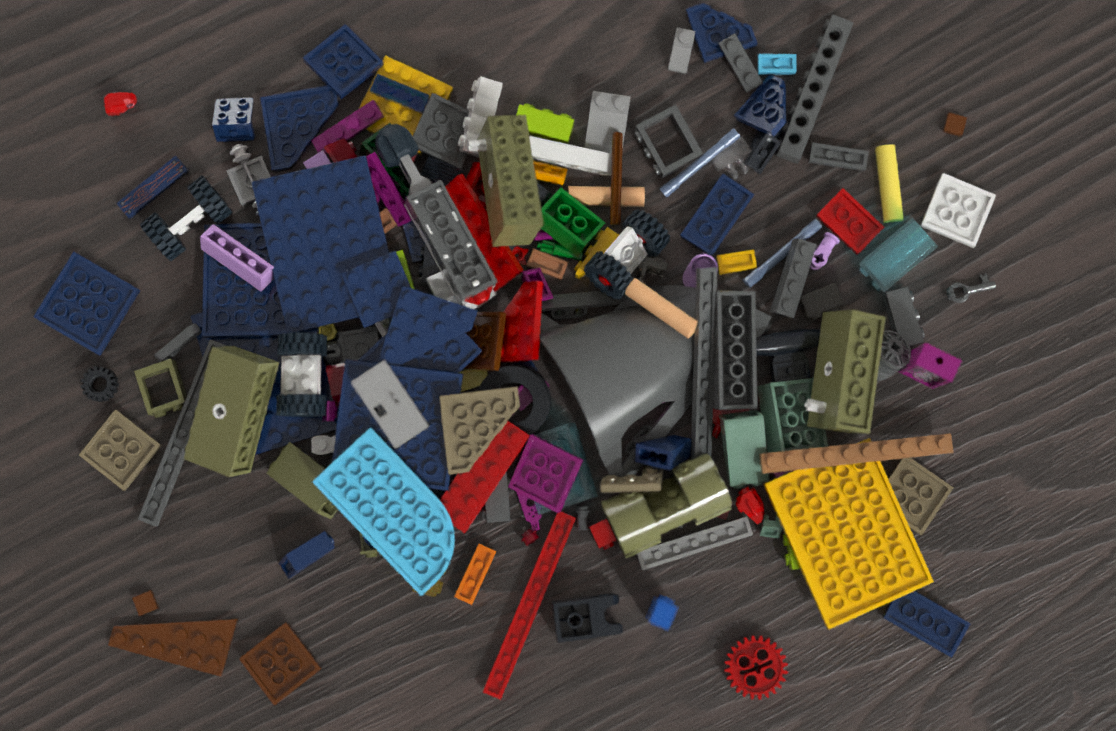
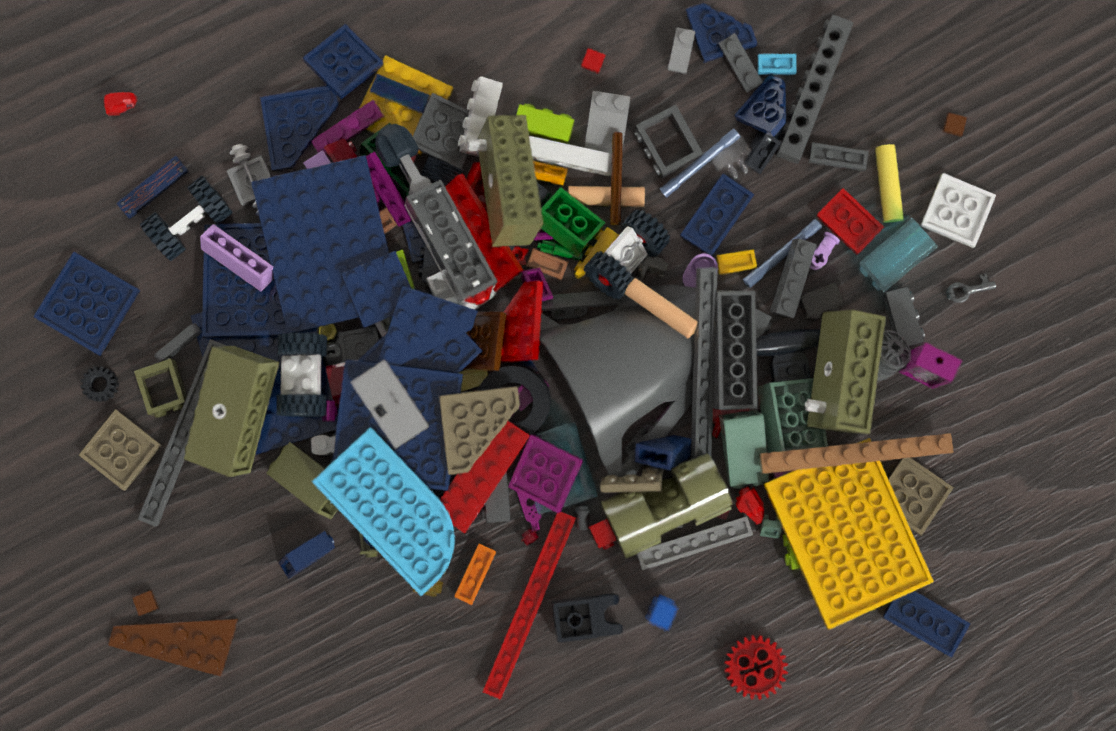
dark blue bracket [212,98,255,142] -> none
reddish brown plate [239,622,322,706] -> none
none -> red tile [581,48,605,74]

